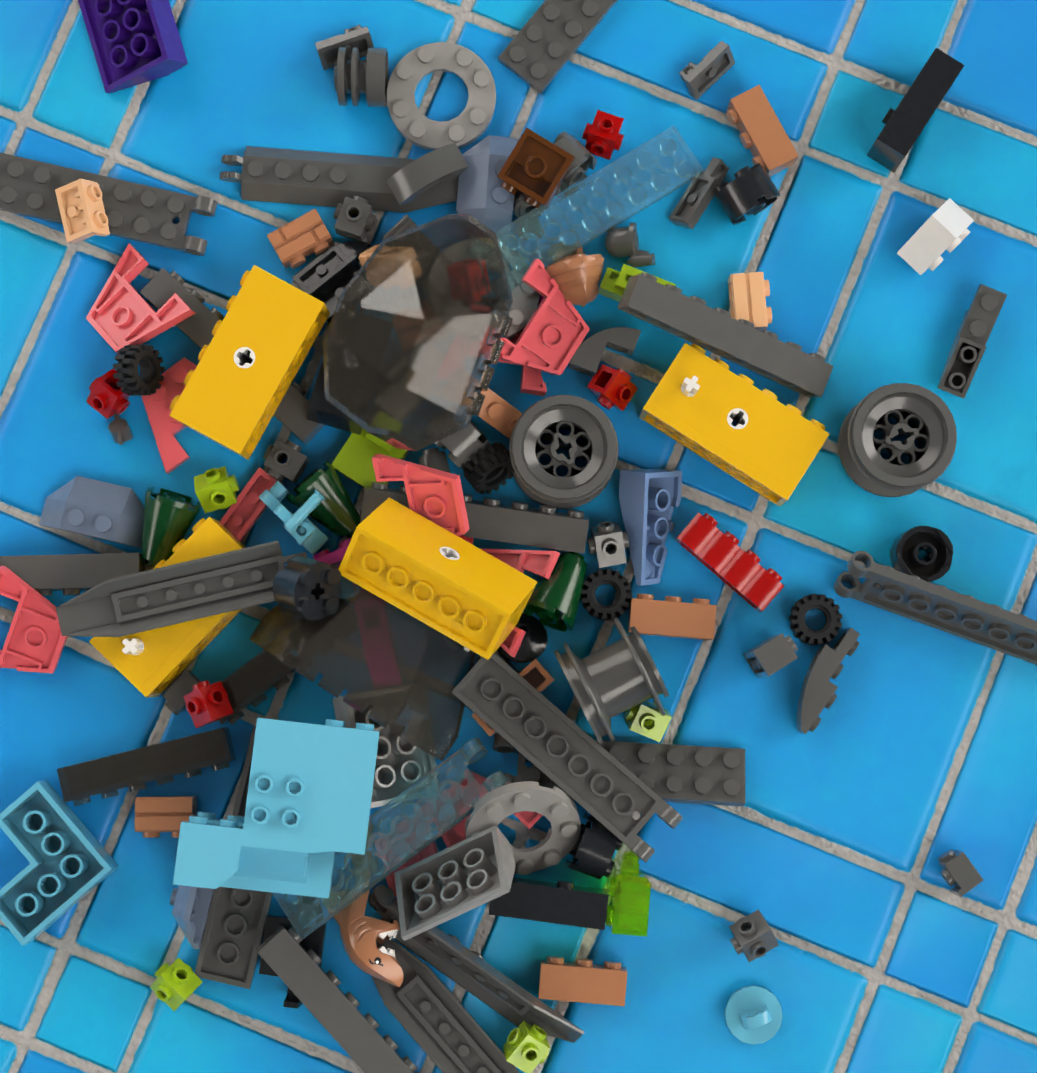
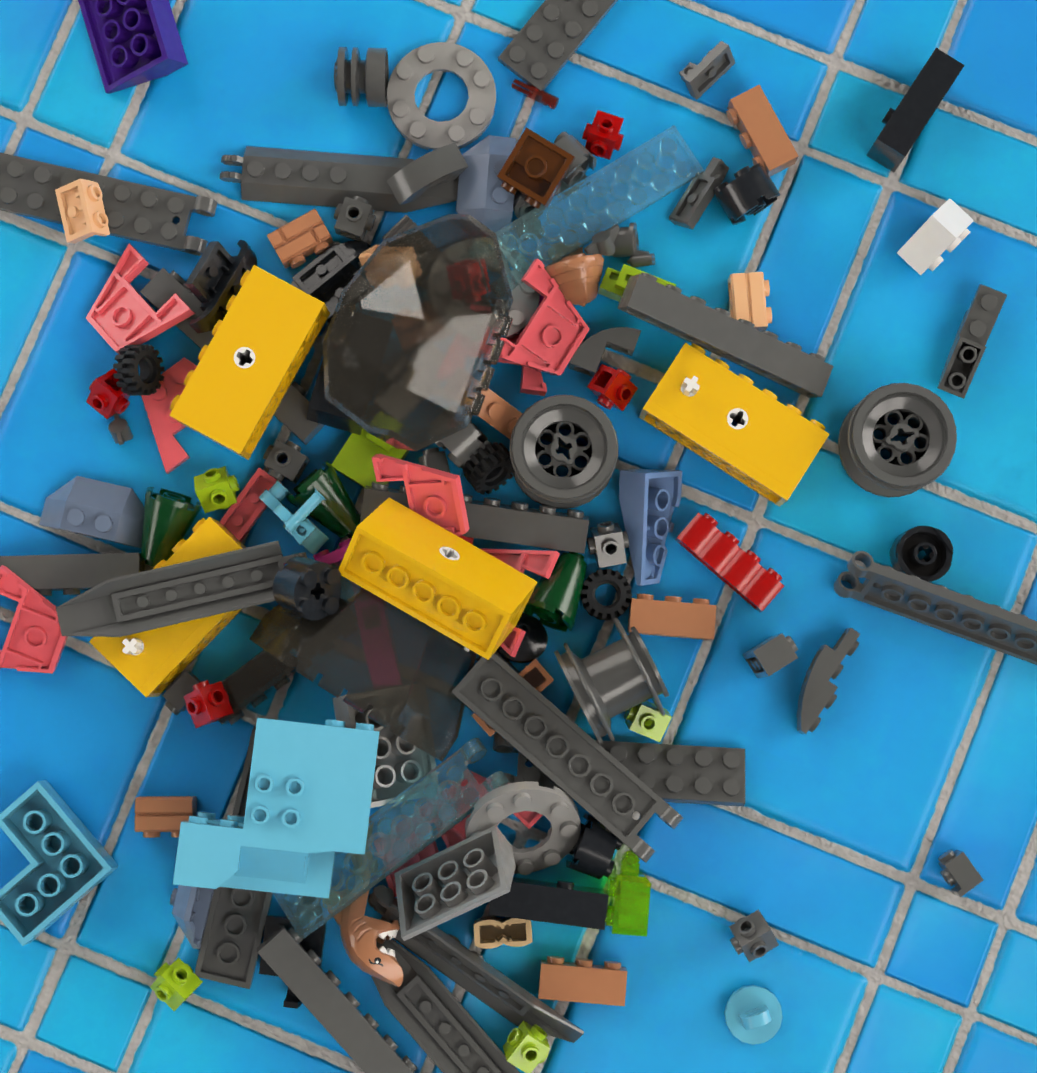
clear smoke brick [57,727,236,806] -> none
dark grey hinge [315,25,374,70] -> none
black tyre [788,594,842,645] -> none
none -> black plate [185,240,257,334]
none -> tan brick [473,916,533,949]
none -> clear red piece [512,79,559,109]
none -> dark grey piece [584,224,620,256]

